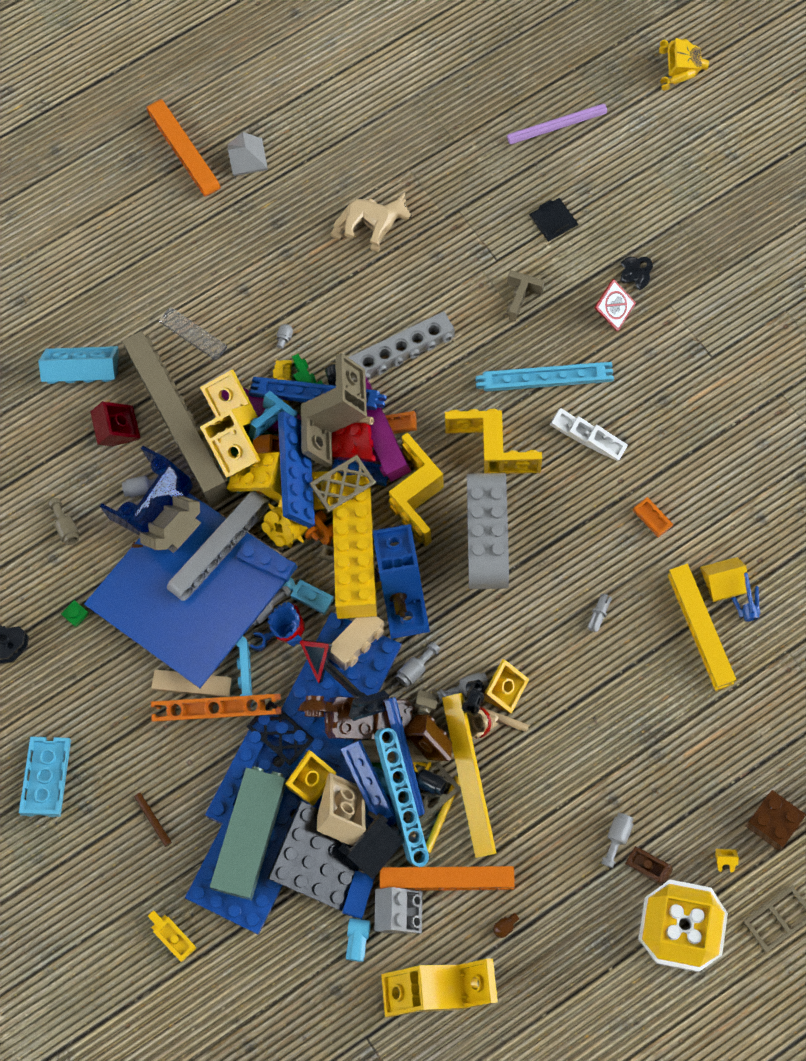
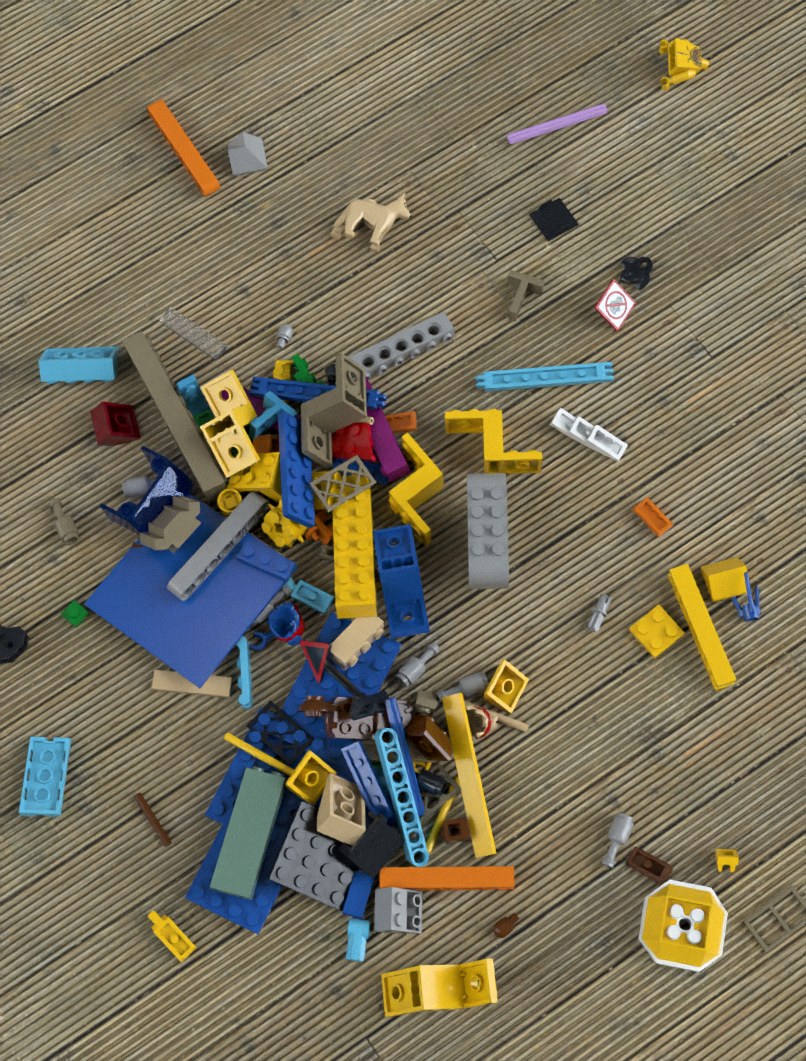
orange piece [151,694,282,722] -> none
dark brown piece [390,592,407,618] -> none
black connector [462,679,485,716] -> none
reddish brown brick [745,790,806,851] -> none
none -> dark azure bracket [176,374,210,416]
none -> green plate [193,409,214,434]
none -> yellow wheel [217,489,243,517]
none -> yellow bar [224,733,294,776]
none -> reddish brown brick [440,818,470,844]
none -> yellow plate [629,604,685,659]

